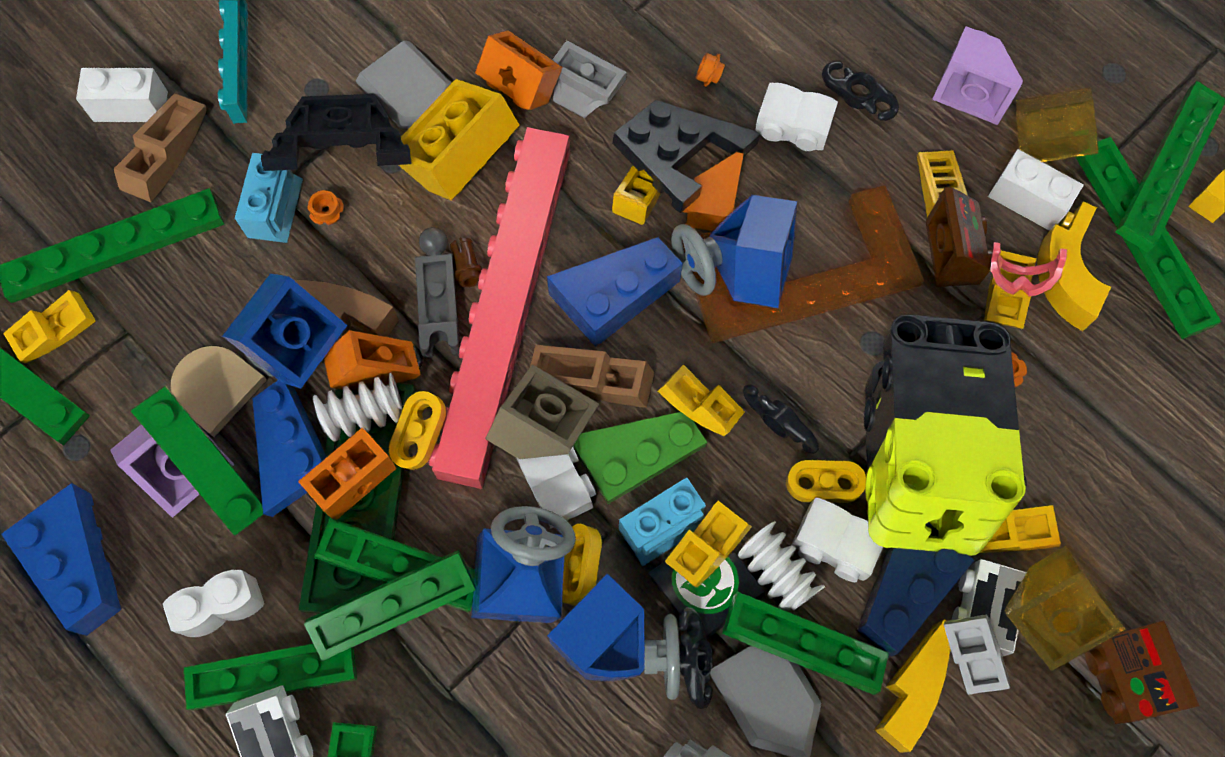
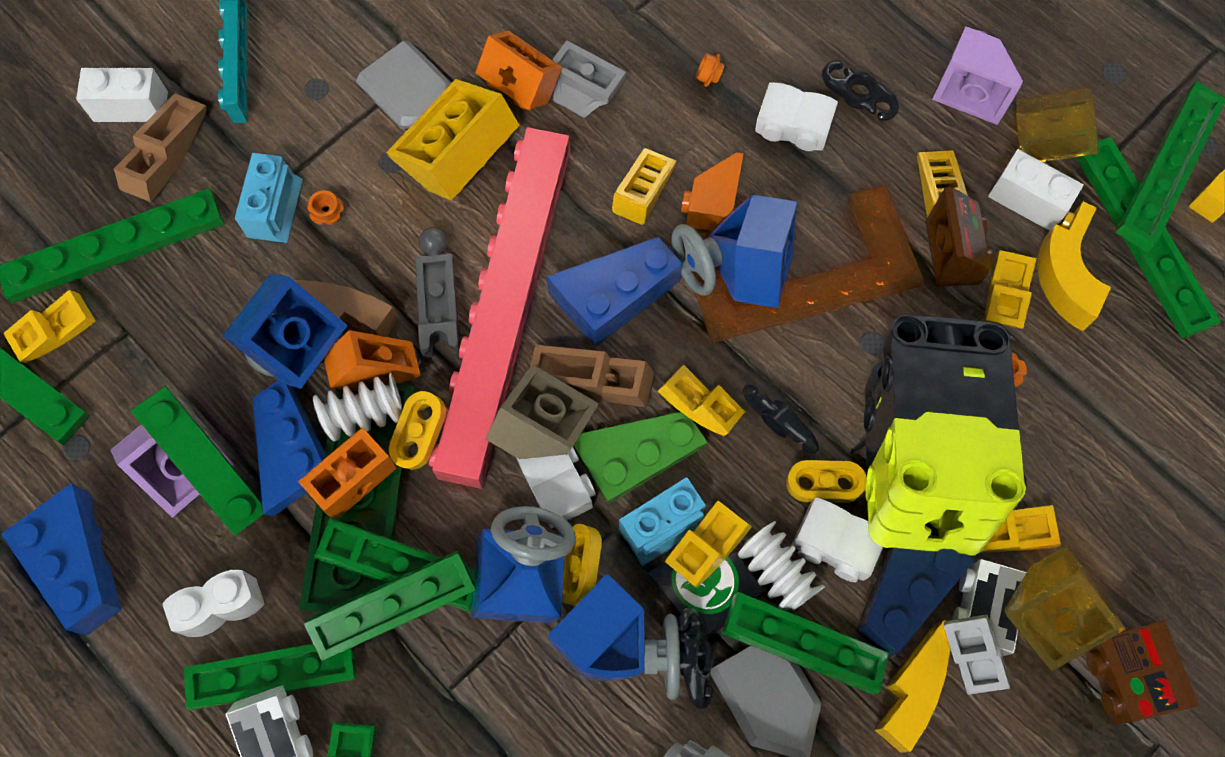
tan tile [170,346,267,437] -> none
black wing [261,94,411,171] -> none
reddish brown pin [450,238,482,287] -> none
black wing [612,100,760,213] -> none
coral helmet [990,242,1067,297] -> none

